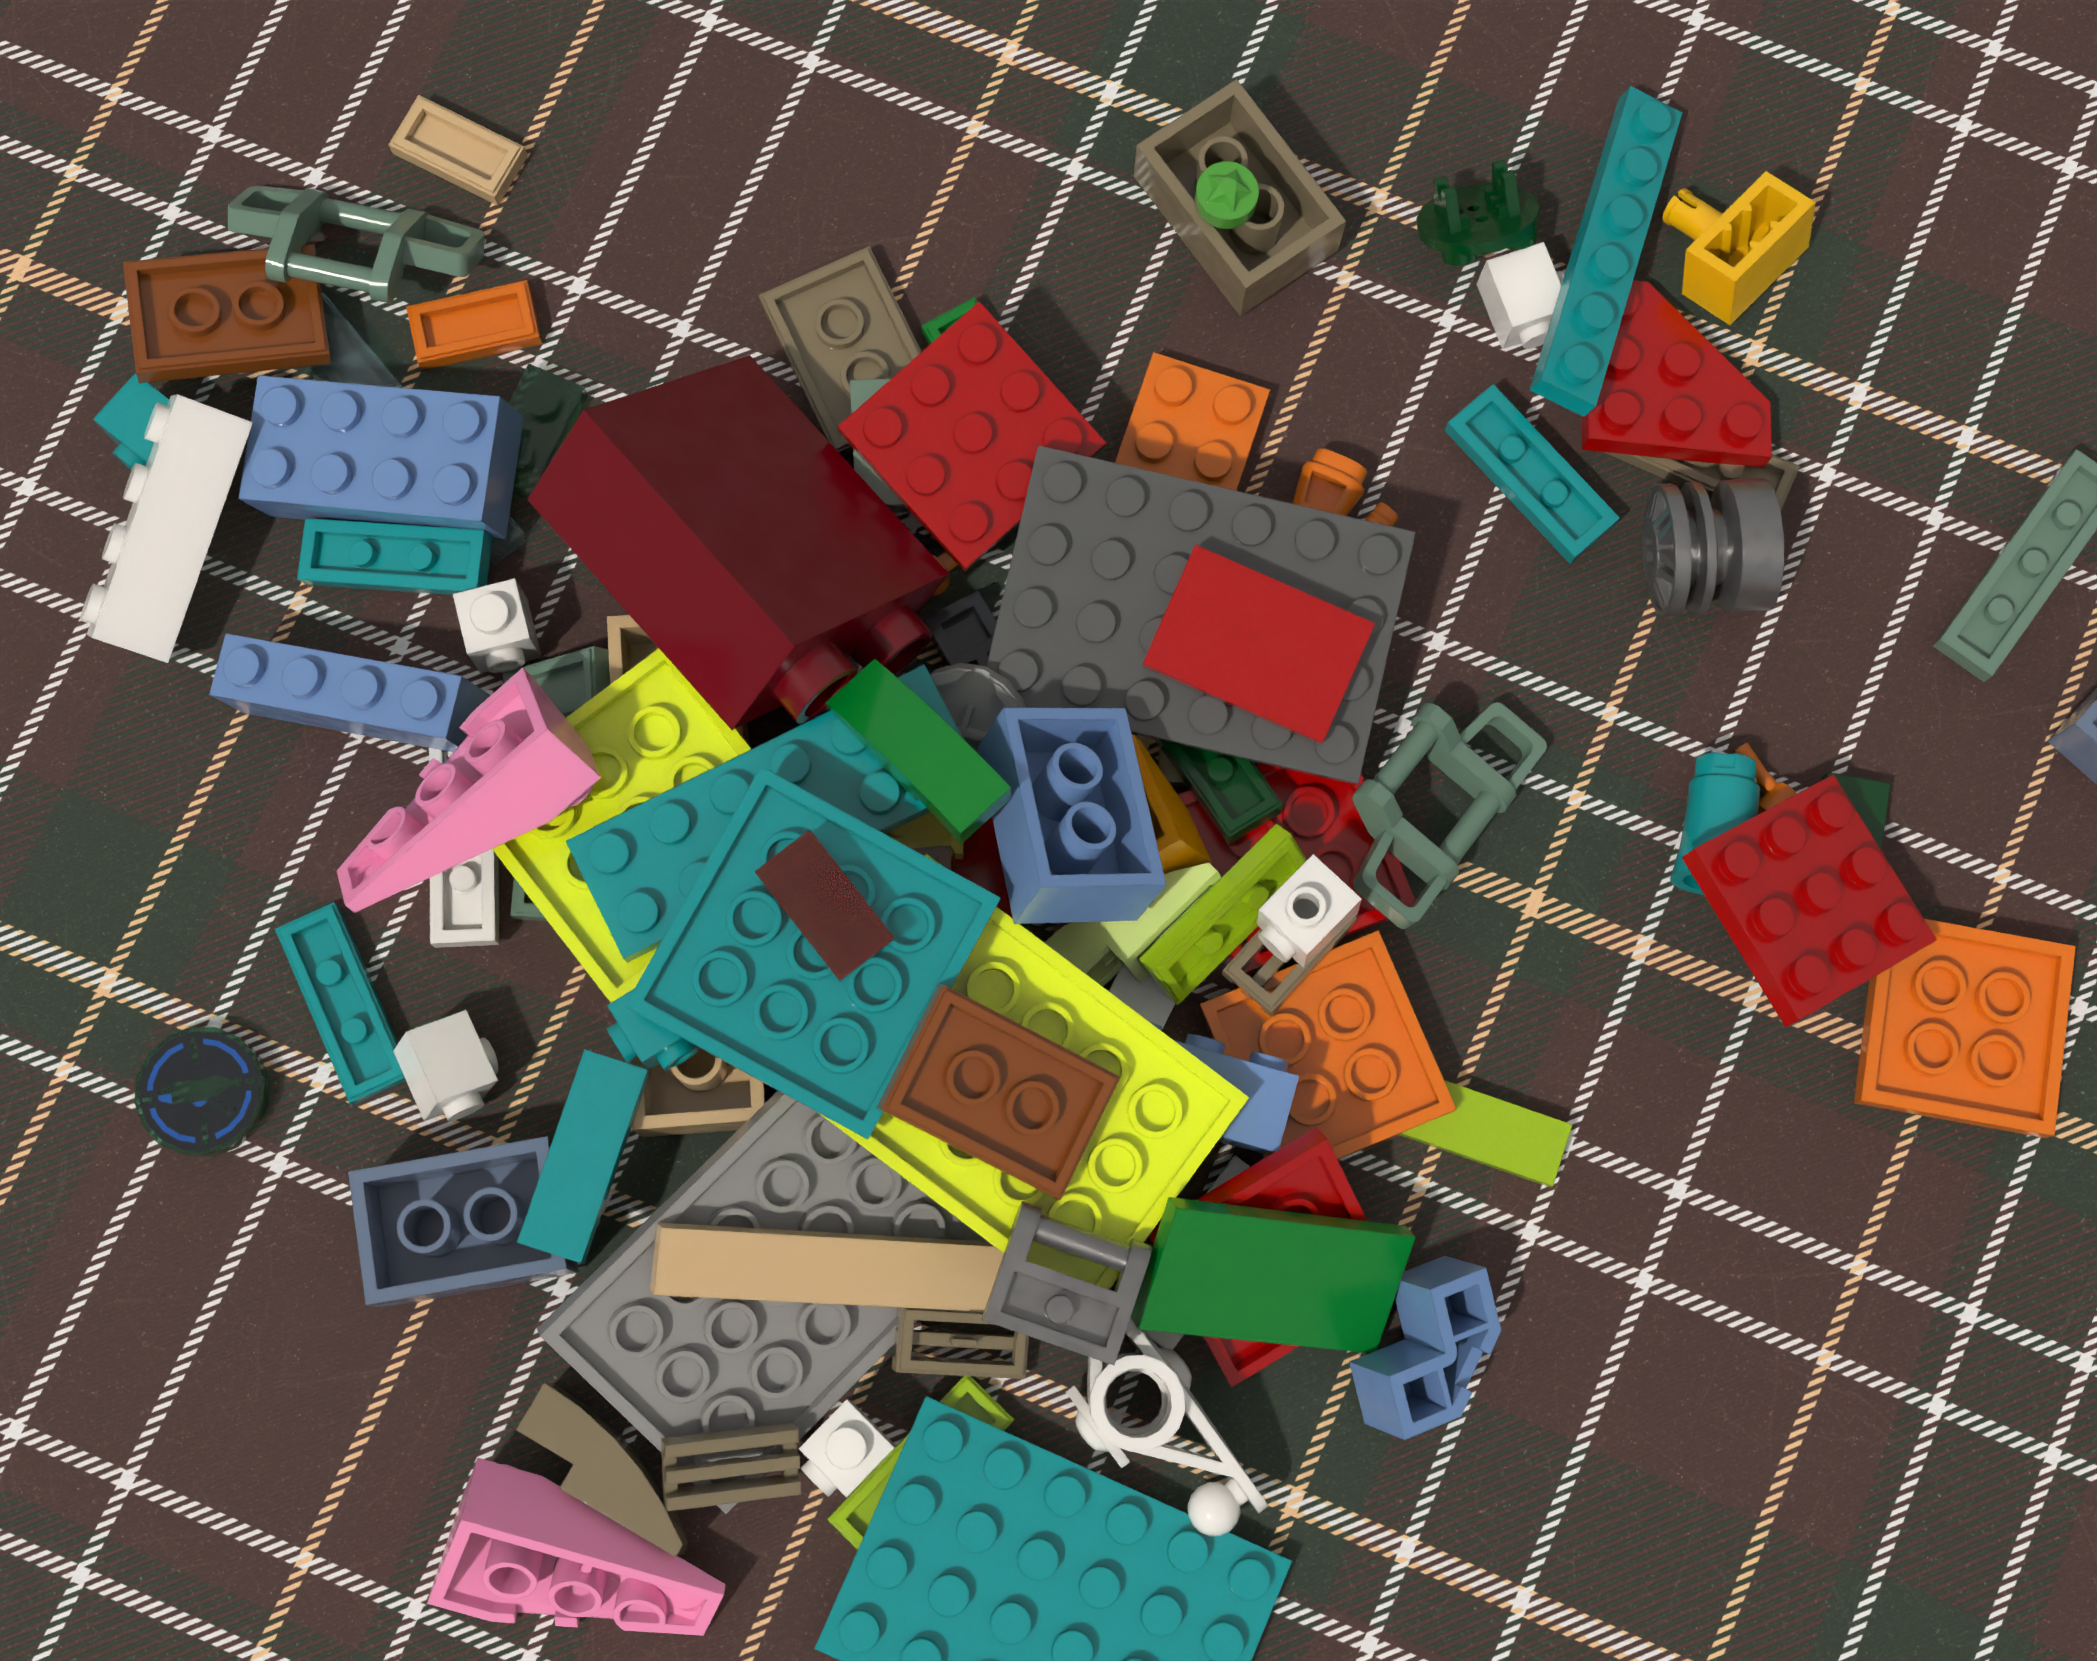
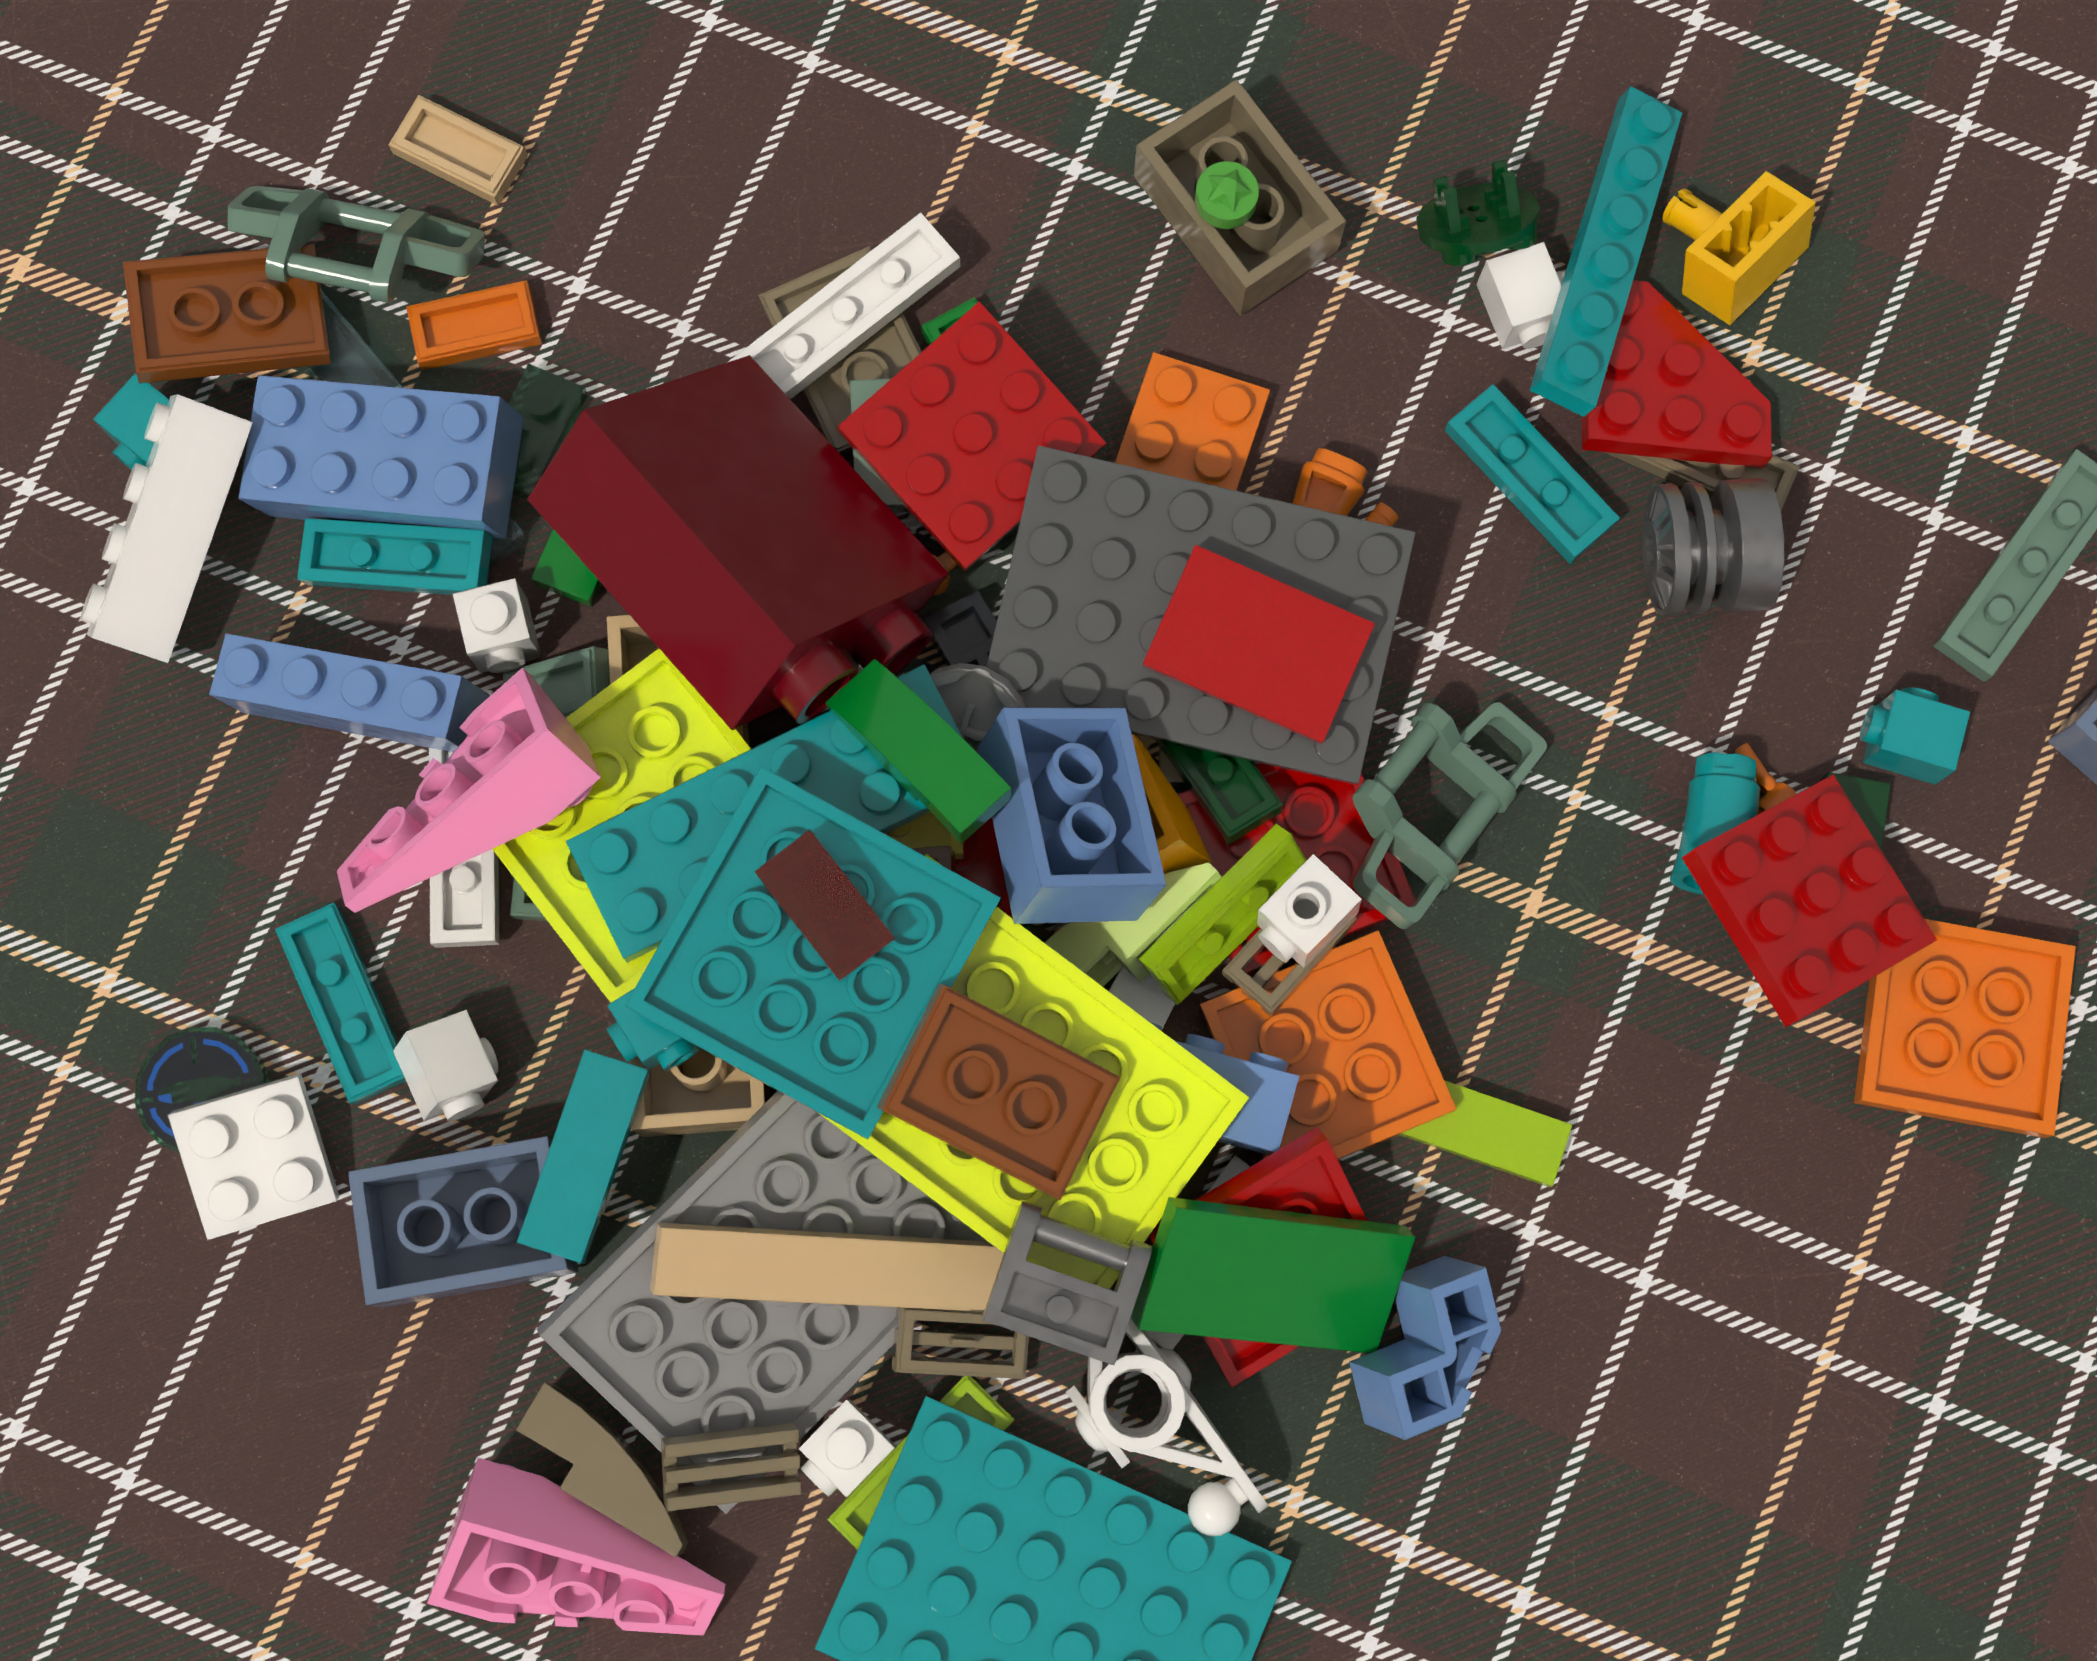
none -> white plate [168,1073,339,1240]
none -> green tile [531,529,602,607]
none -> white plate [728,212,961,399]
none -> teal brick [1860,688,1970,785]

